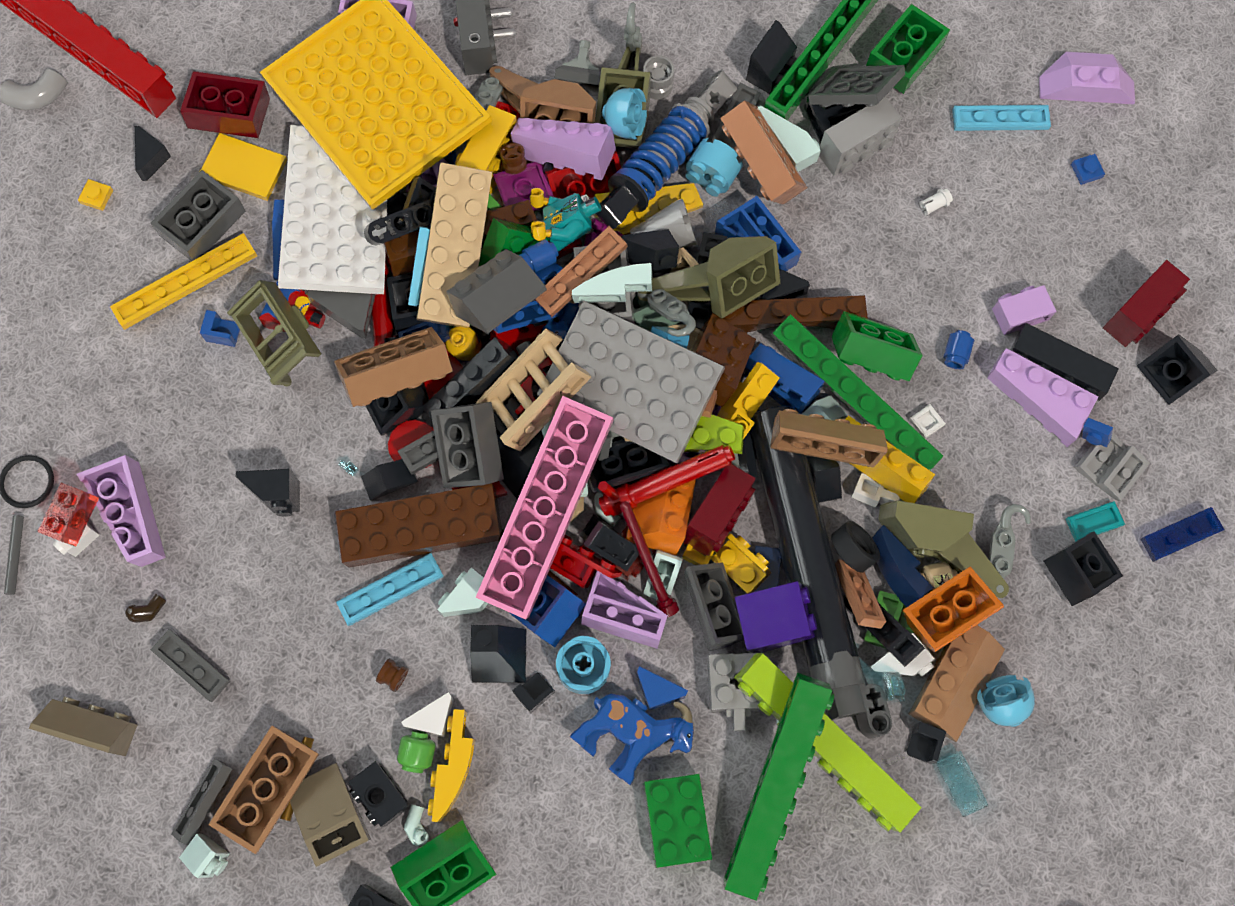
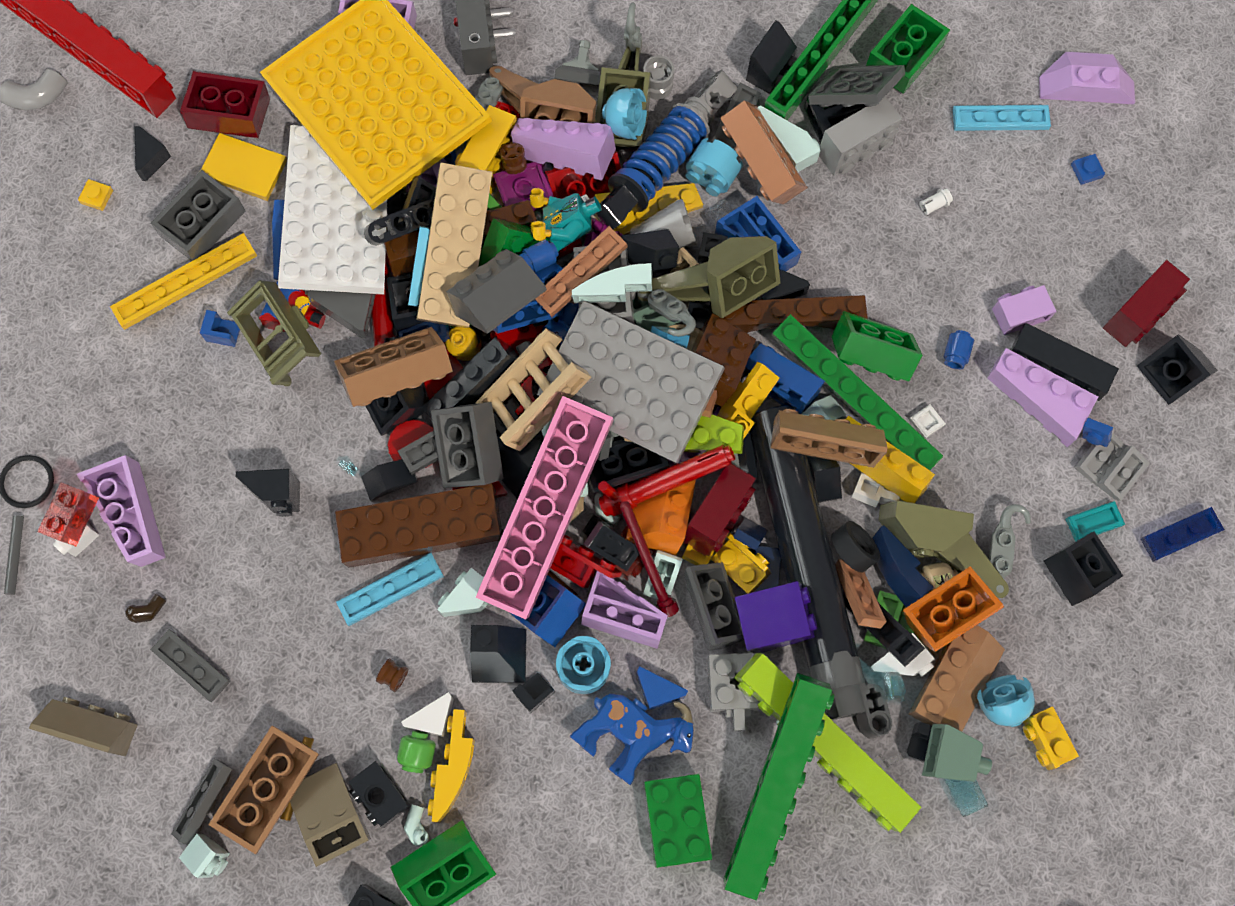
none -> dark blue tile [733,517,768,550]
none -> sand green torso [922,724,992,782]
none -> yellow bracket [1023,706,1079,770]

